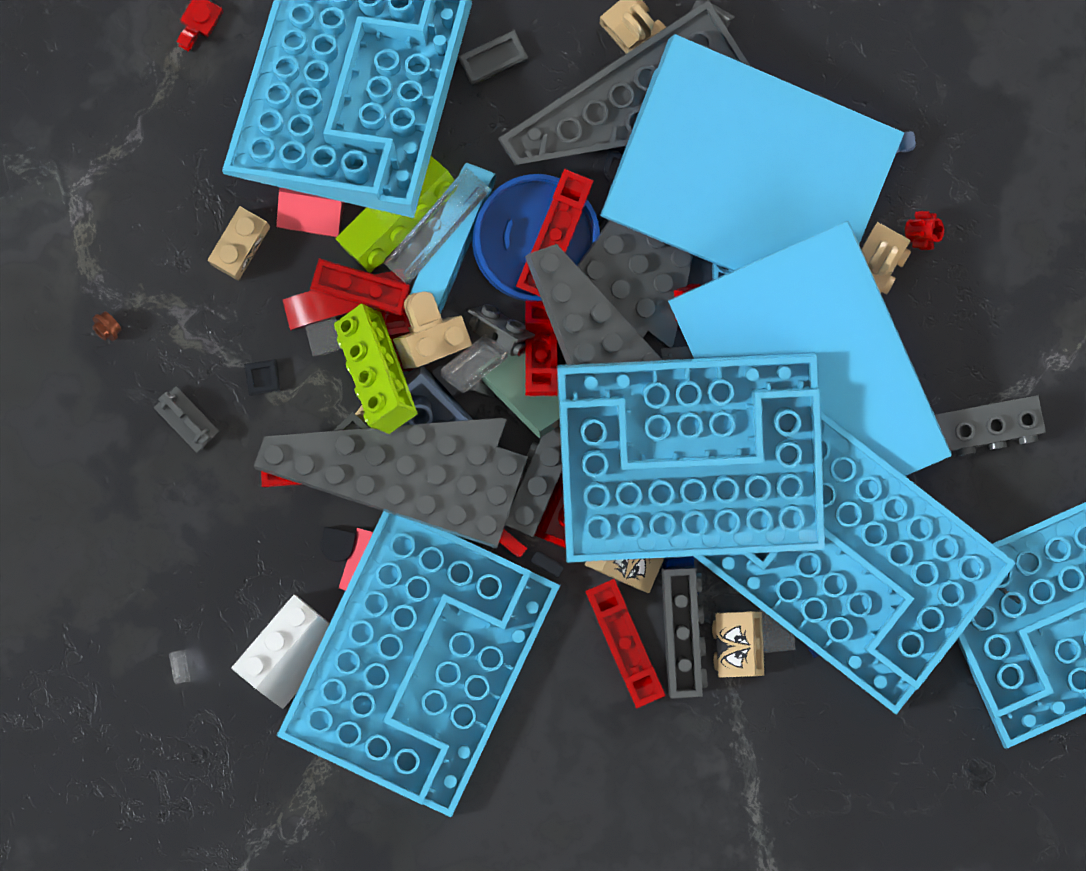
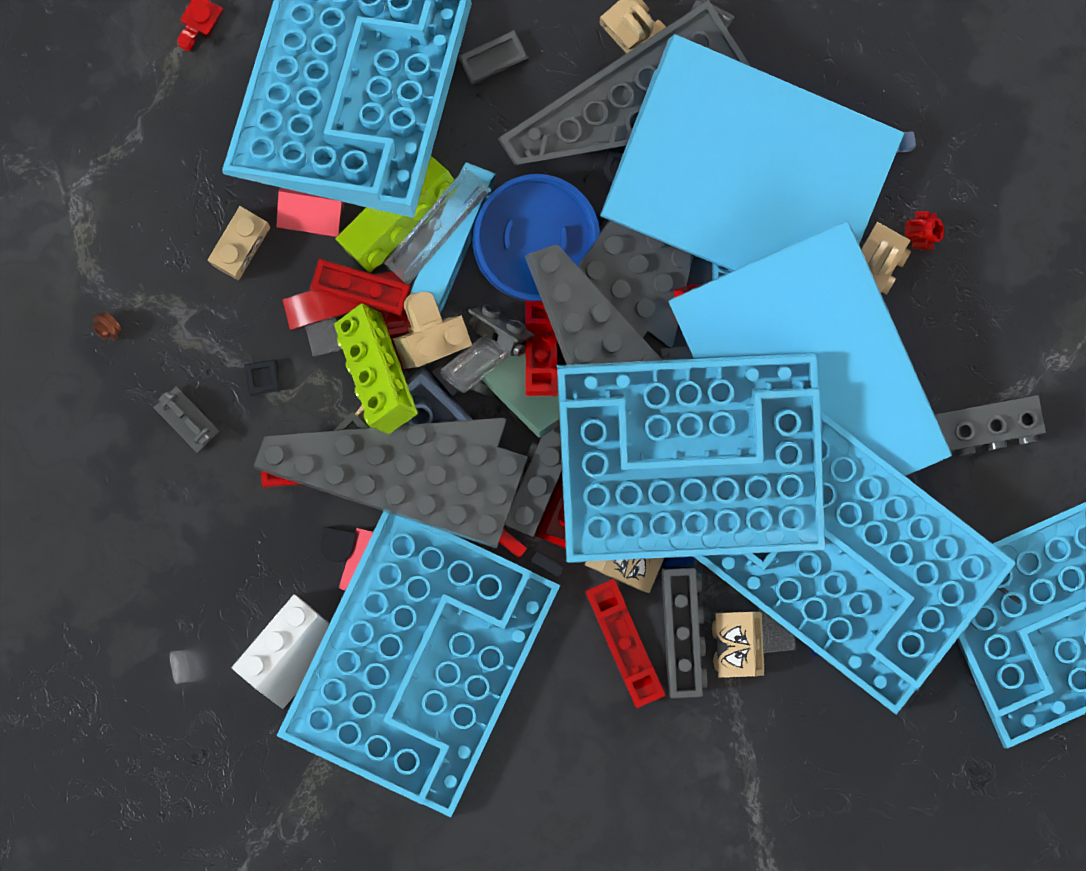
red slope [516,169,594,296] -> none

